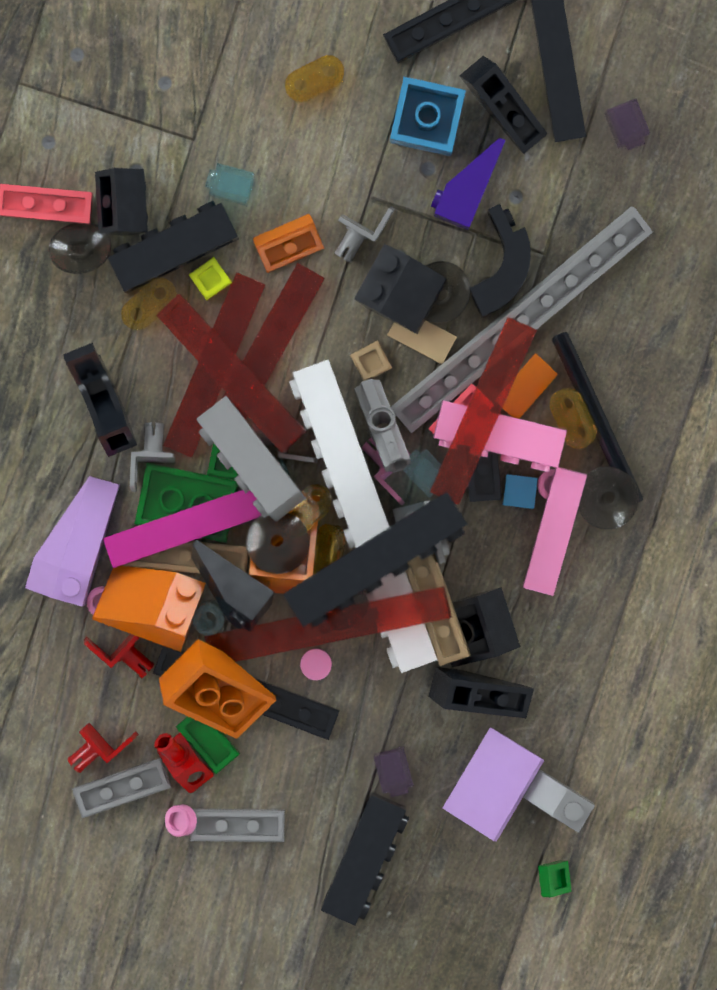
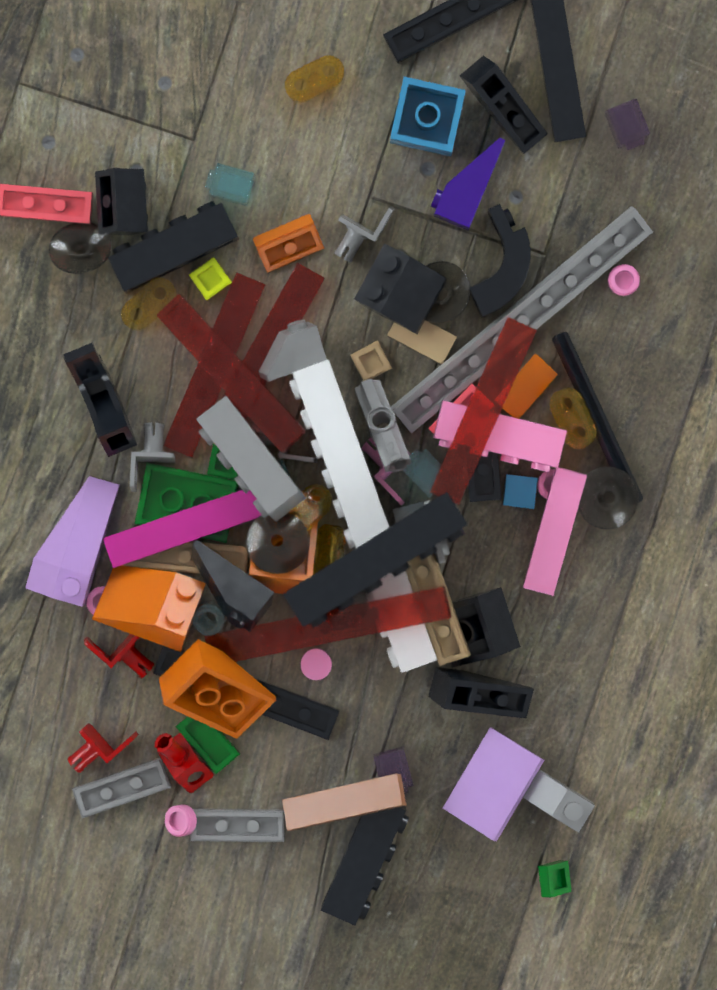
none -> light grey slope [259,320,327,381]
none -> nougat tile [282,774,406,831]
none -> bright pink tile [608,264,640,296]

